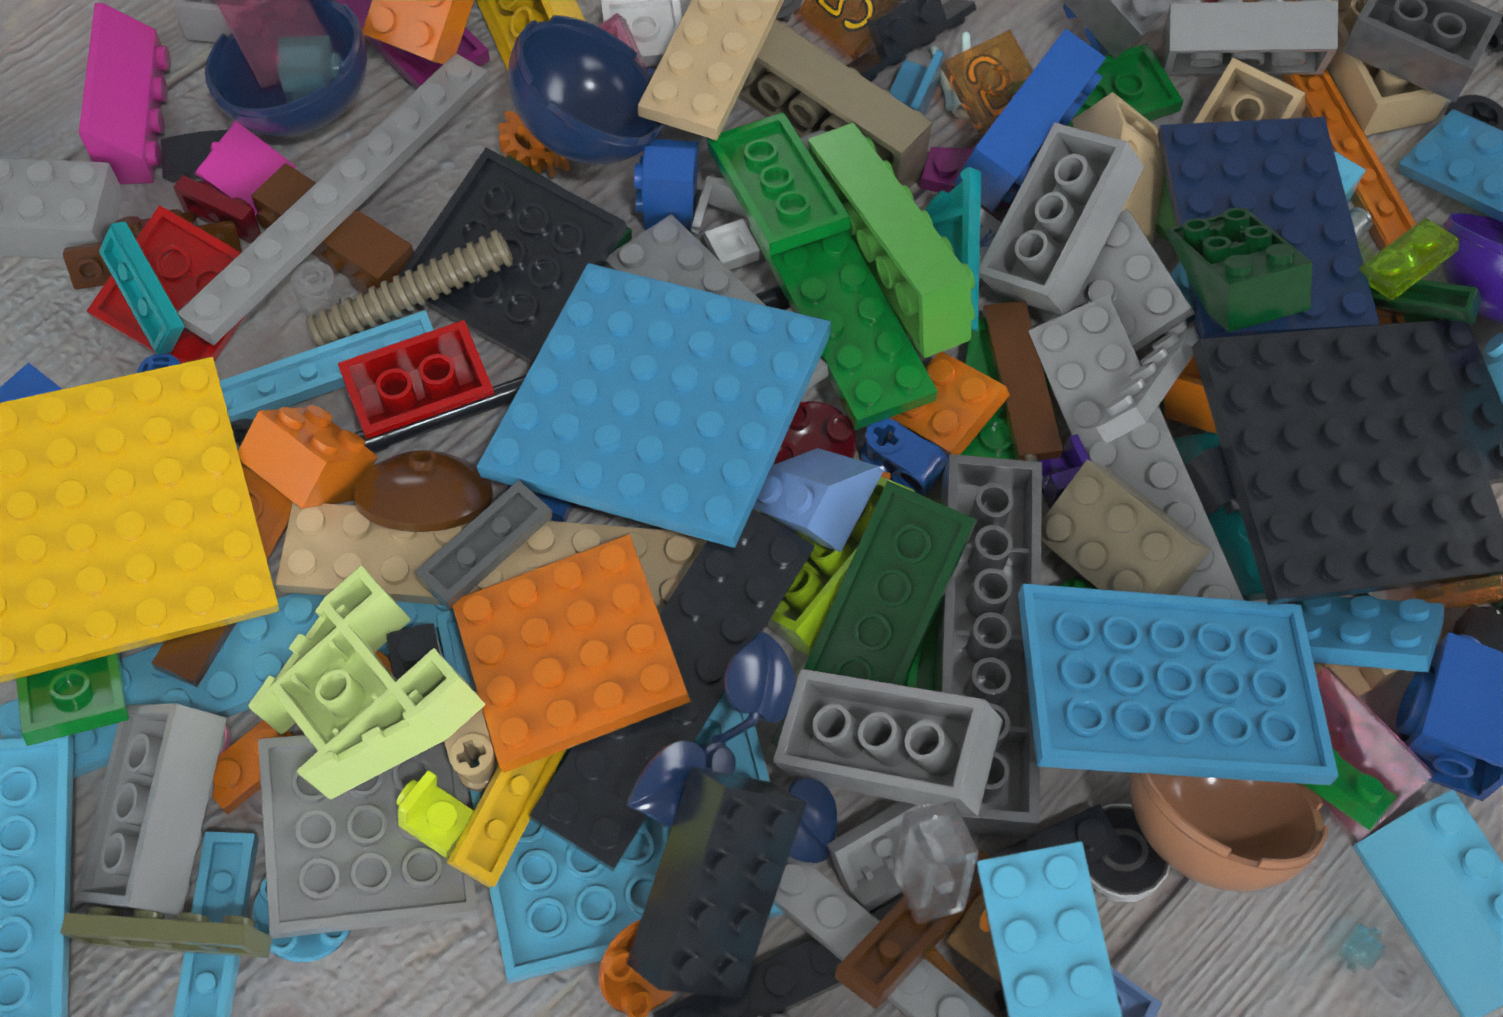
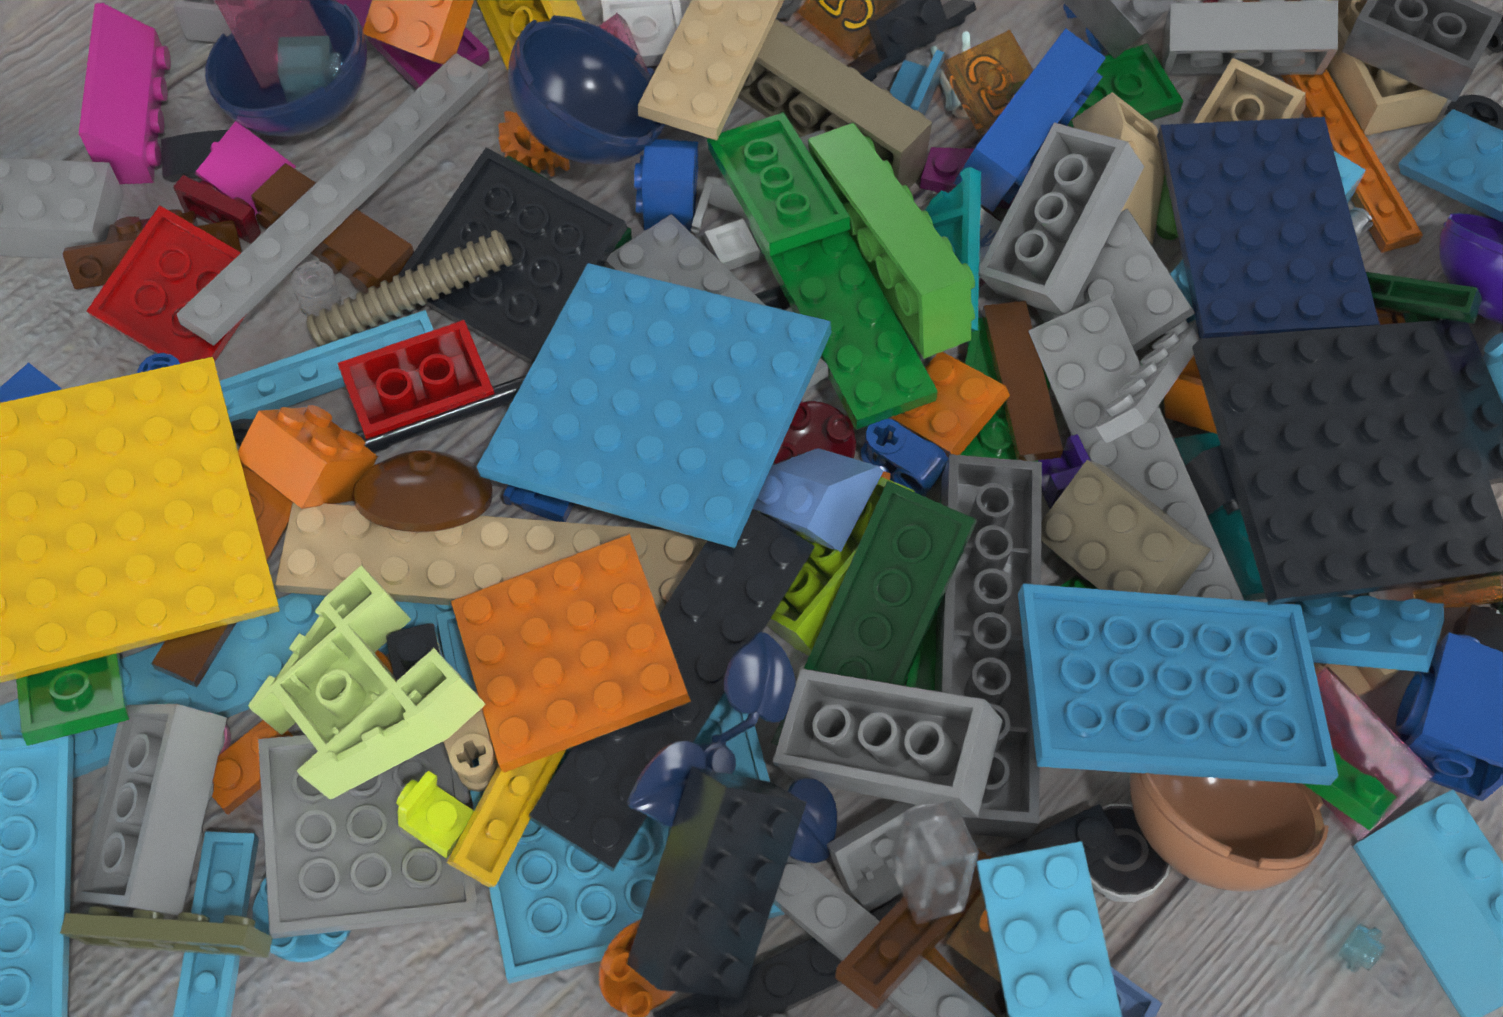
teal tile [99,221,185,355] -> none
dark grey plate [415,480,553,610] -> none
dark green slope [1166,208,1312,332] -> none
clear neon green plate [1359,217,1459,301] -> none

